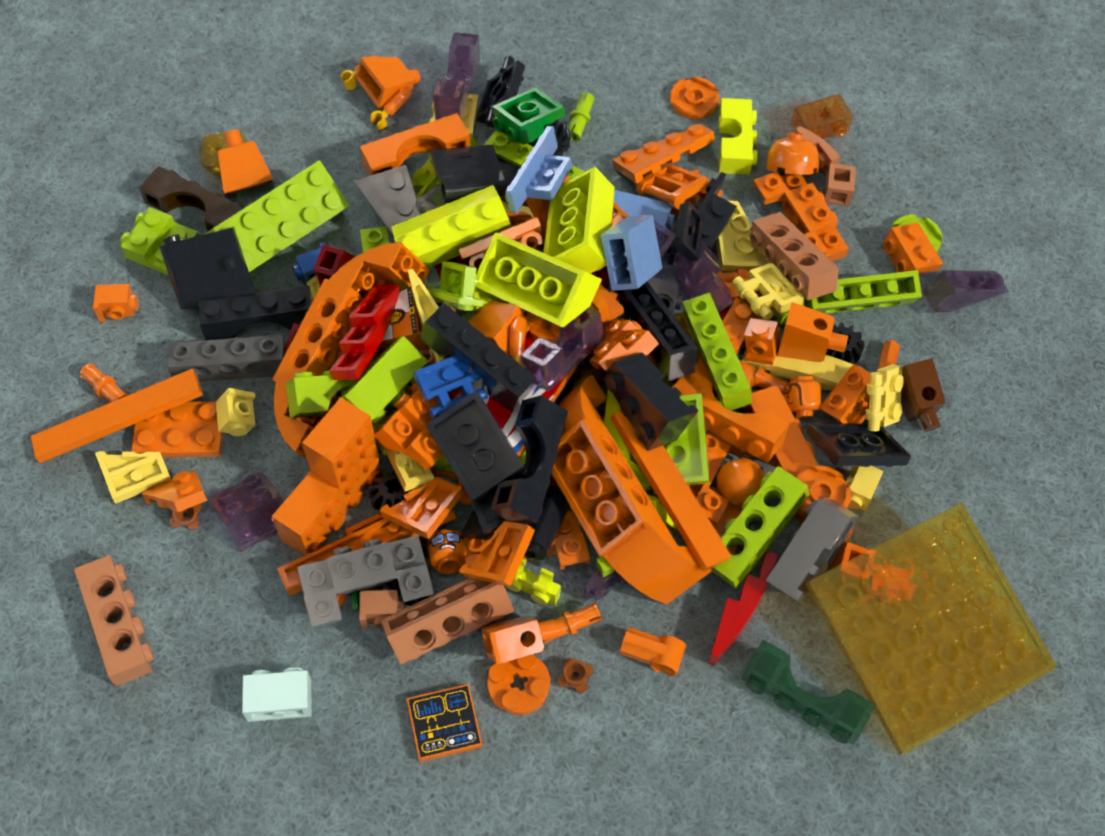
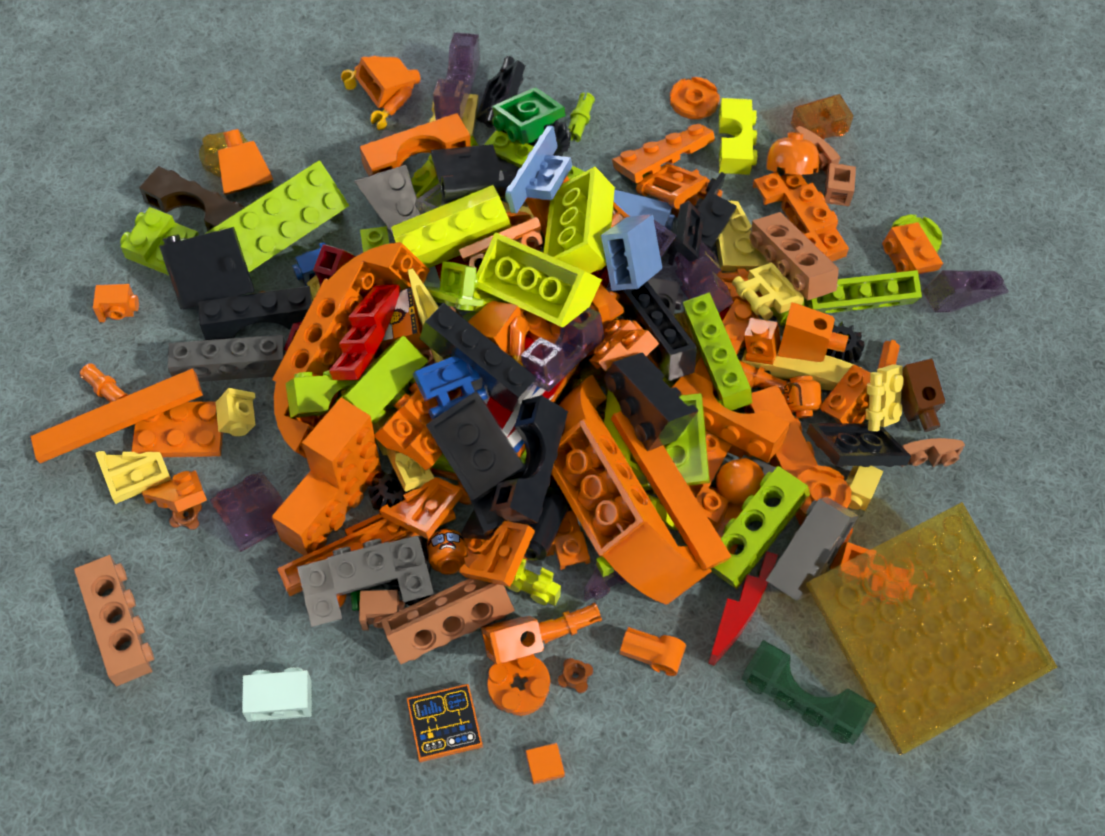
none -> orange tile [526,743,565,785]
none -> nougat slope [902,438,965,467]

